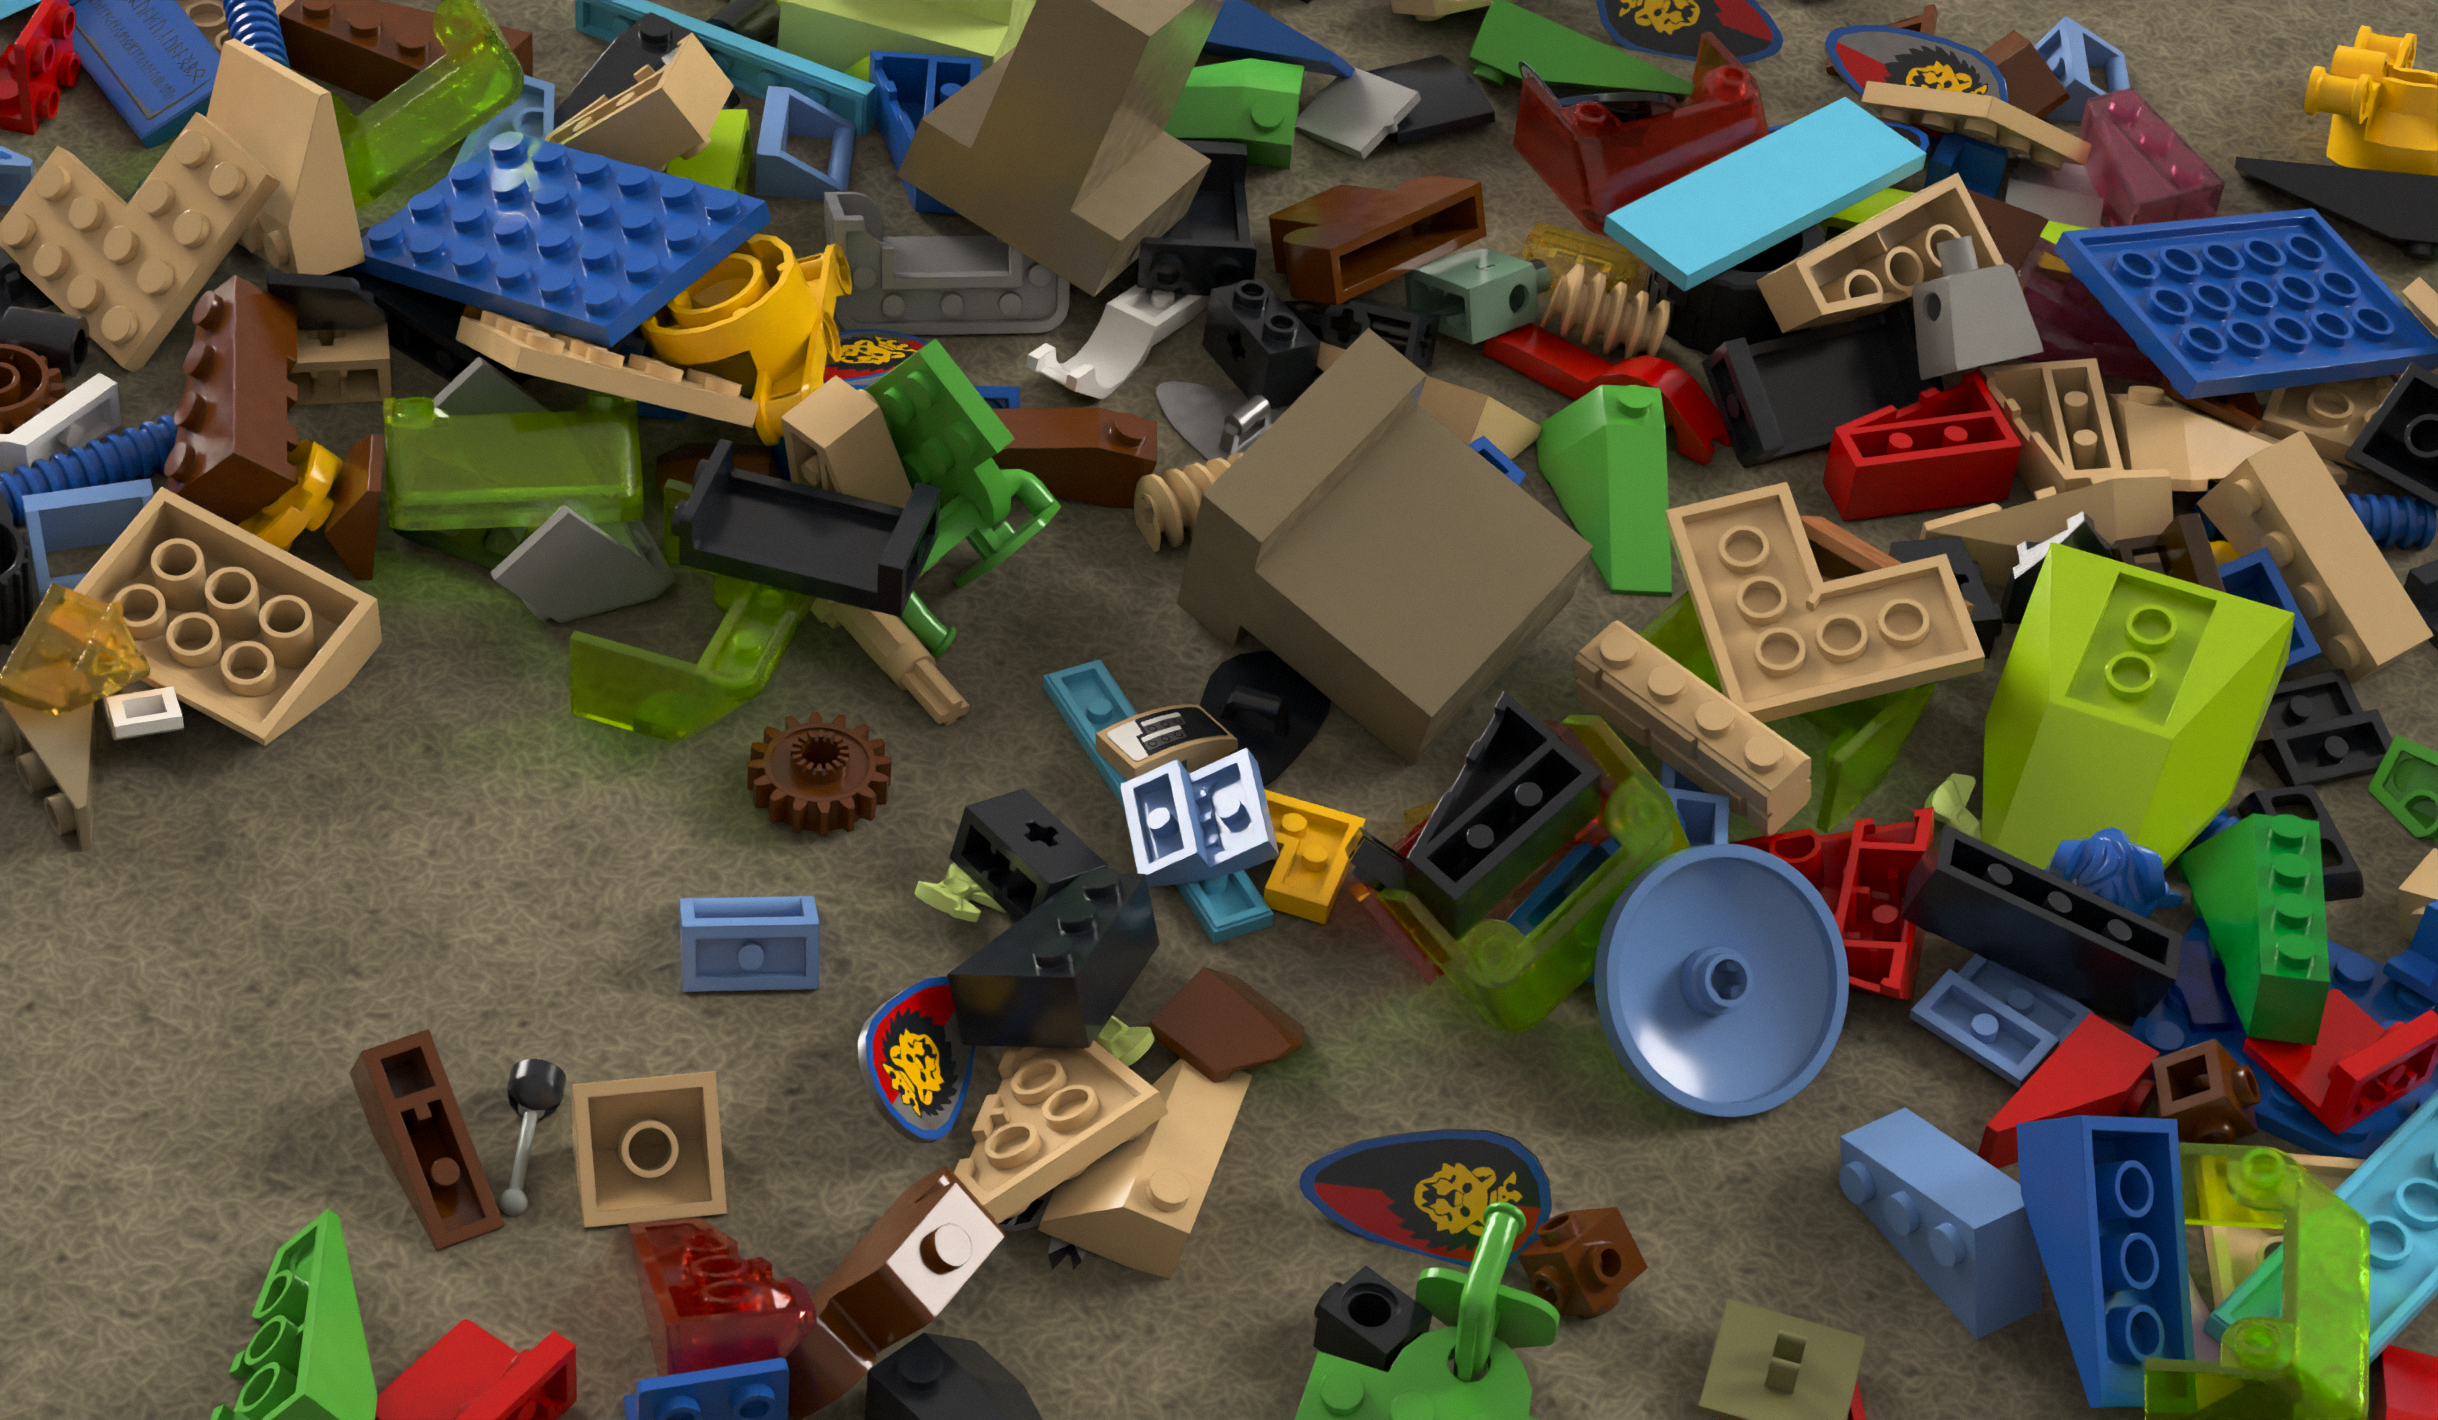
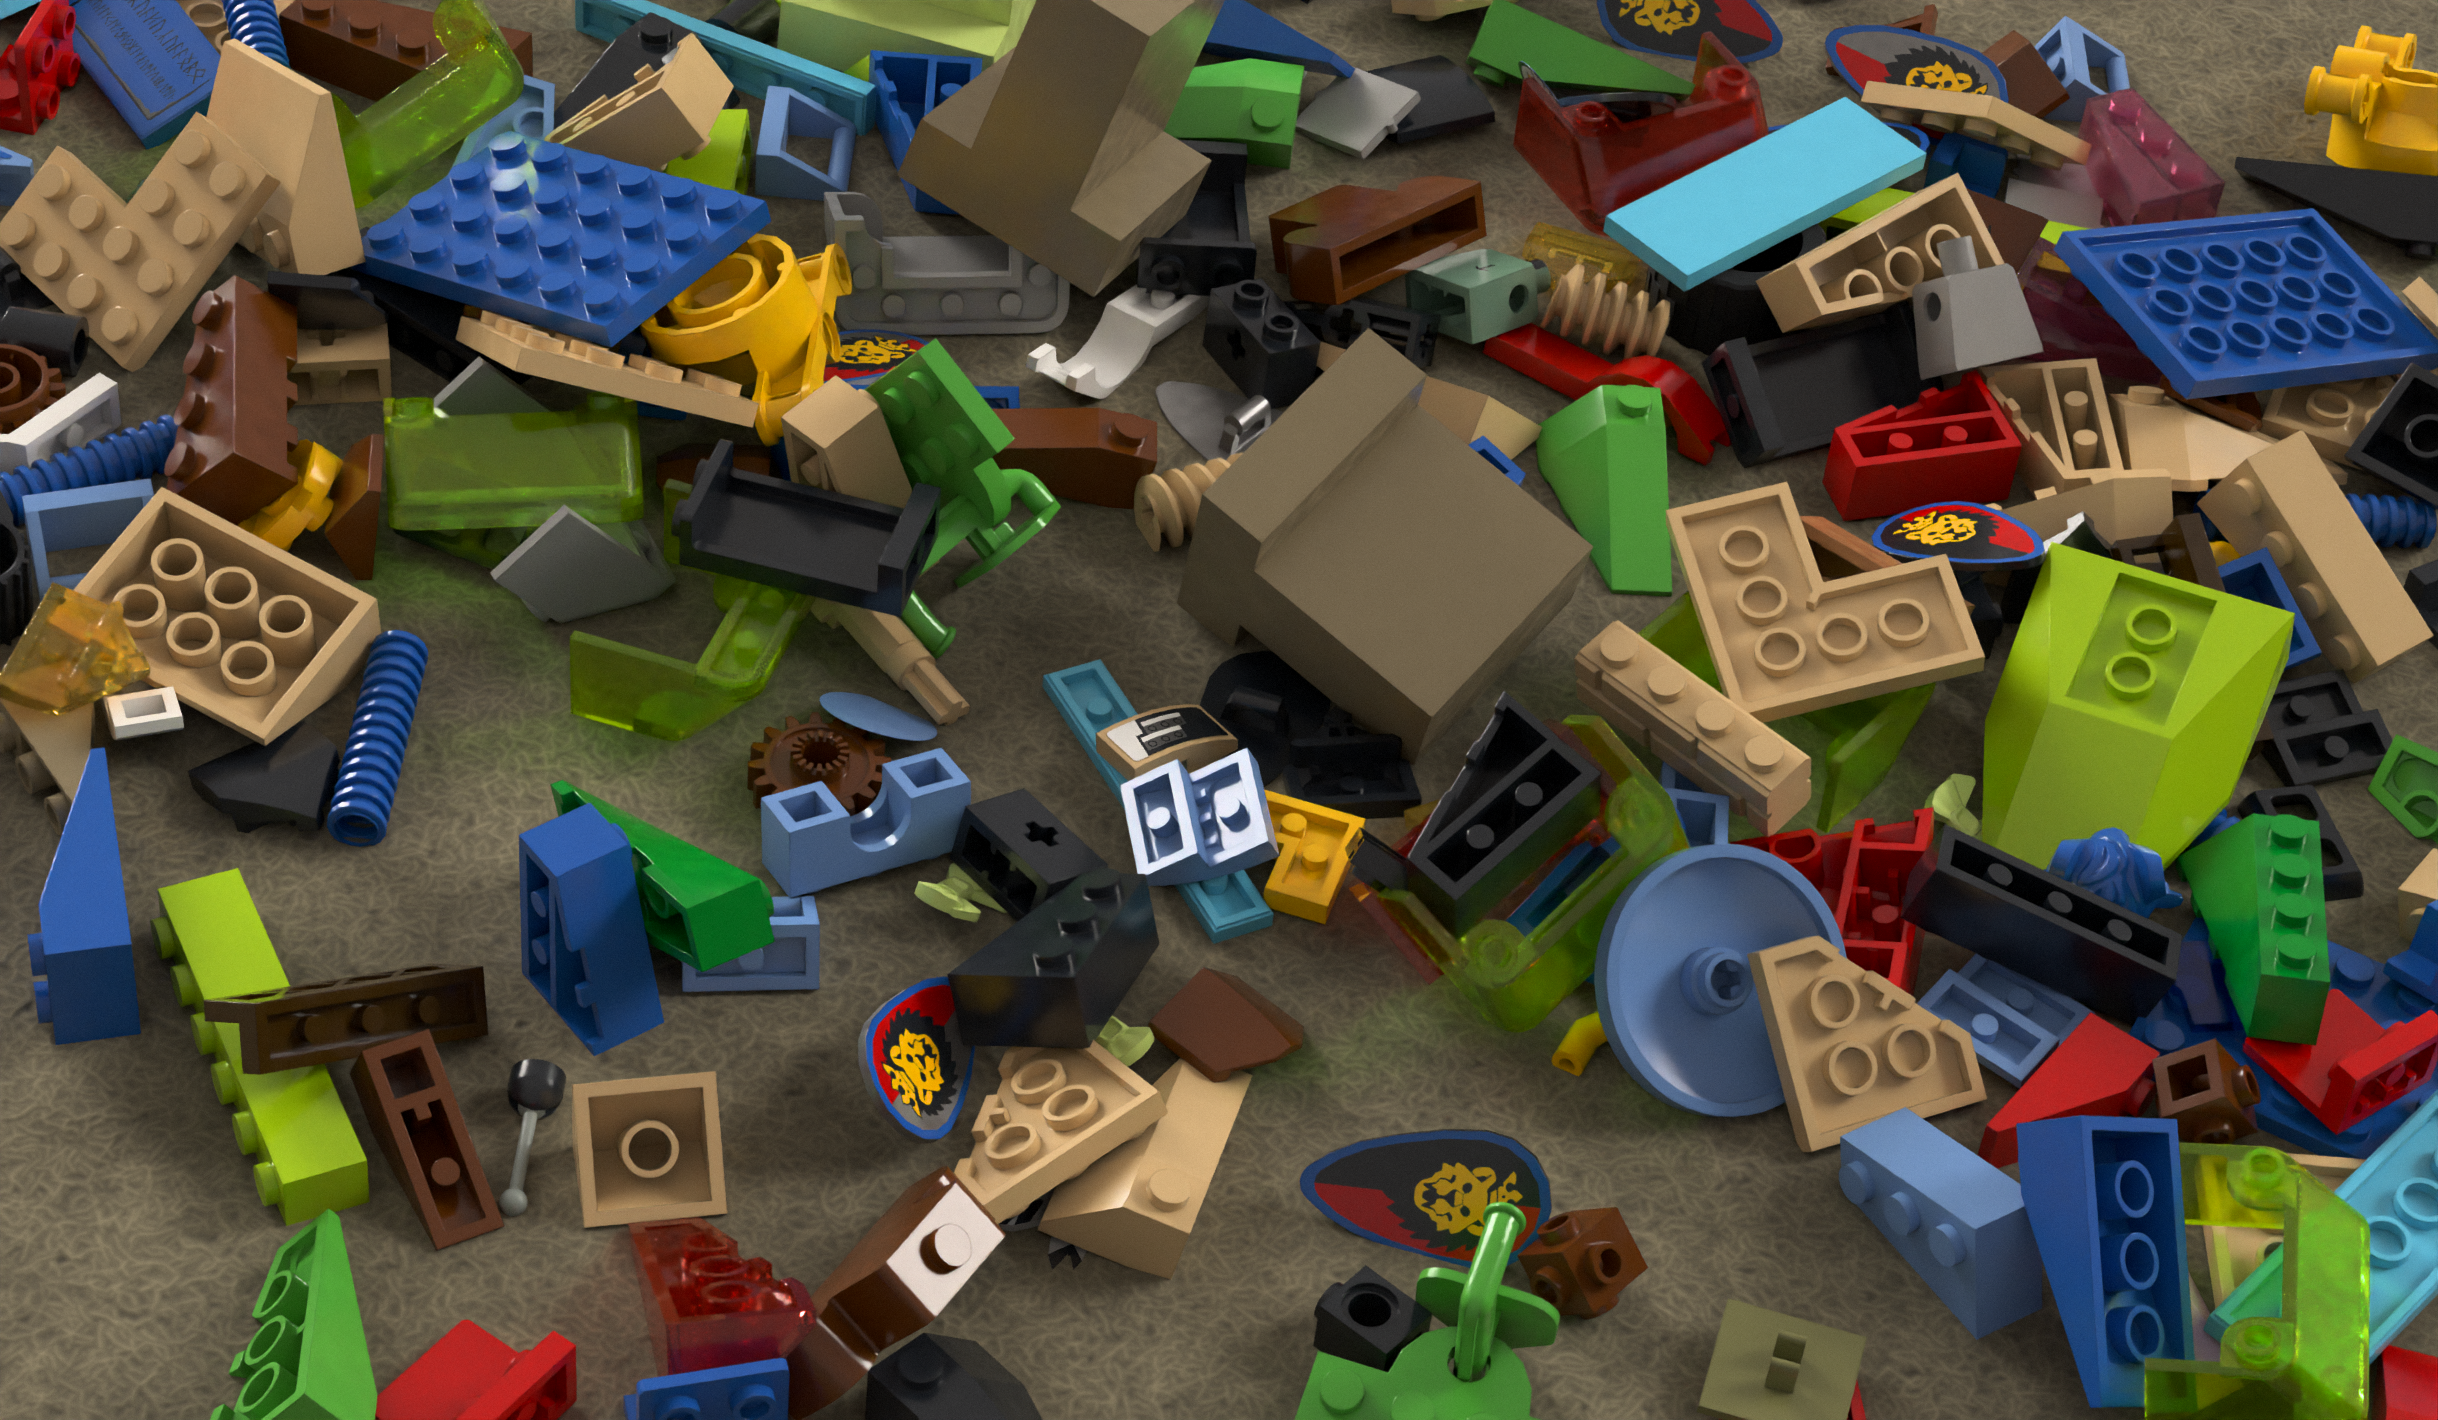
none -> blue slope [27,747,141,1045]
none -> lime brick [150,868,370,1226]
none -> black slope [188,721,340,834]
none -> dark brown fence [203,964,488,1075]
none -> blue piece [327,630,428,847]
none -> blue wedge [519,802,664,1056]
none -> green wedge [550,780,775,972]
none -> medium blue arch [761,748,971,898]
none -> medium blue sticker [819,692,937,741]
none -> black slope [1282,707,1422,819]
none -> yellow arm [1552,1011,1608,1076]
none -> tan plate [1747,935,1987,1152]
none -> shield [1871,501,2046,587]

